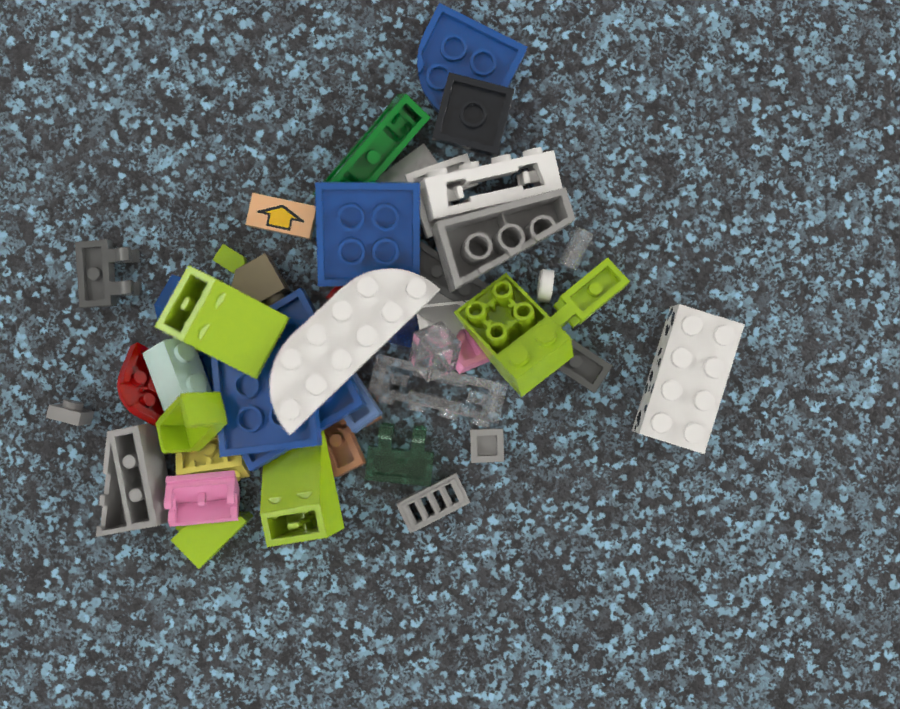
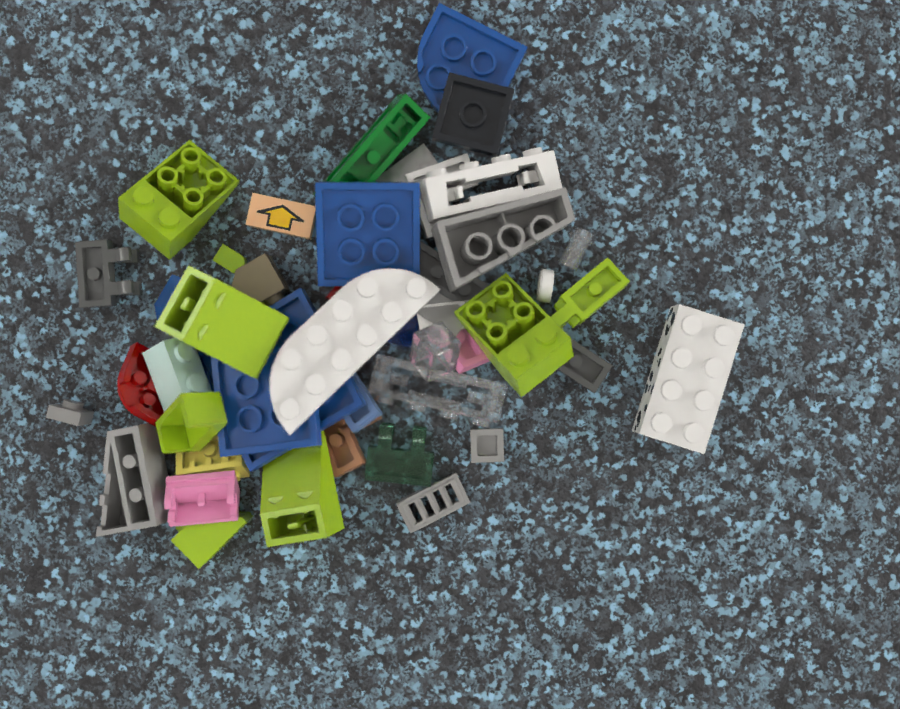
none -> lime slope [118,140,240,260]

